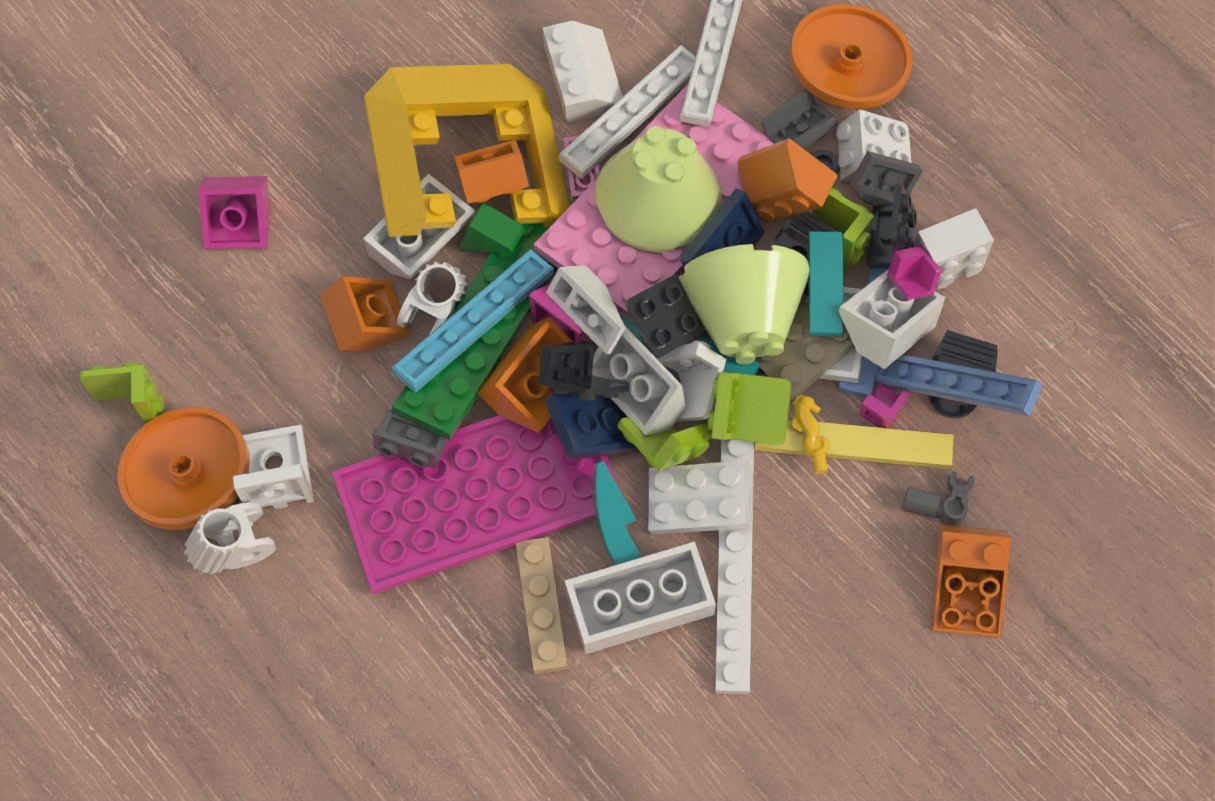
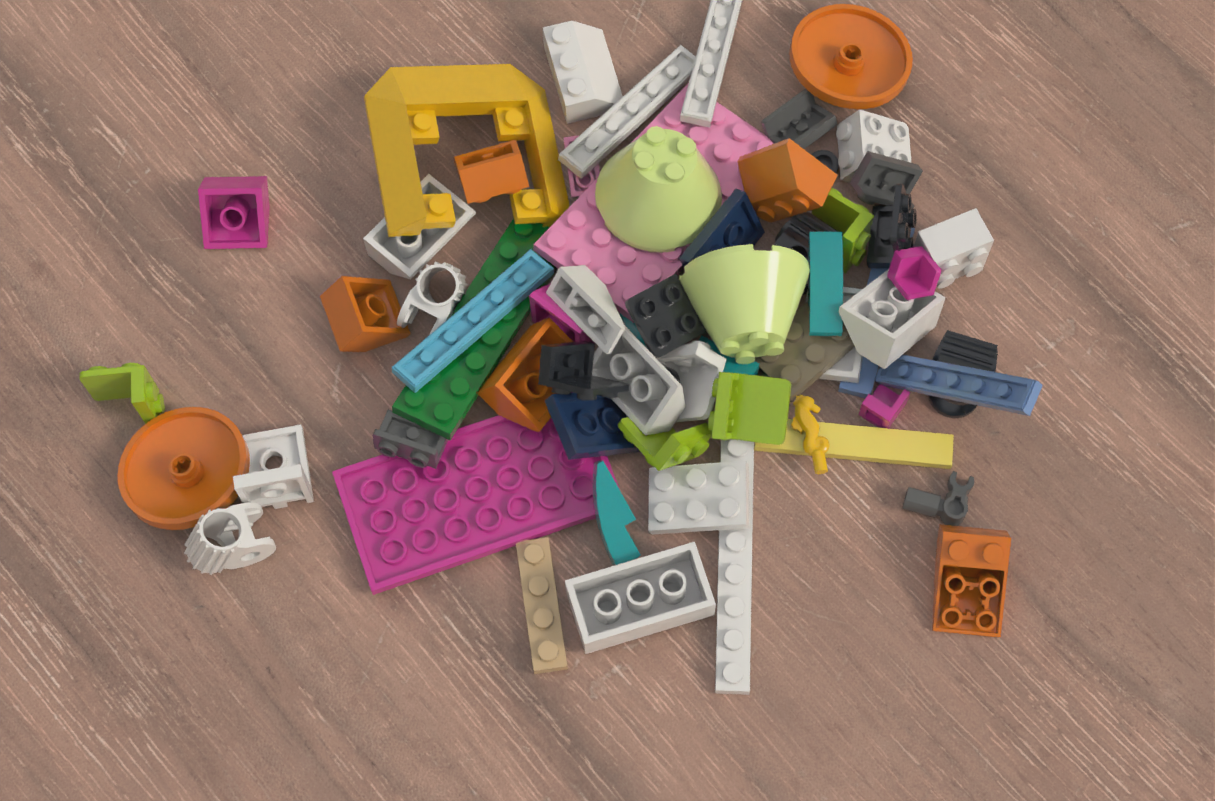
green slope [459,202,525,253] -> none

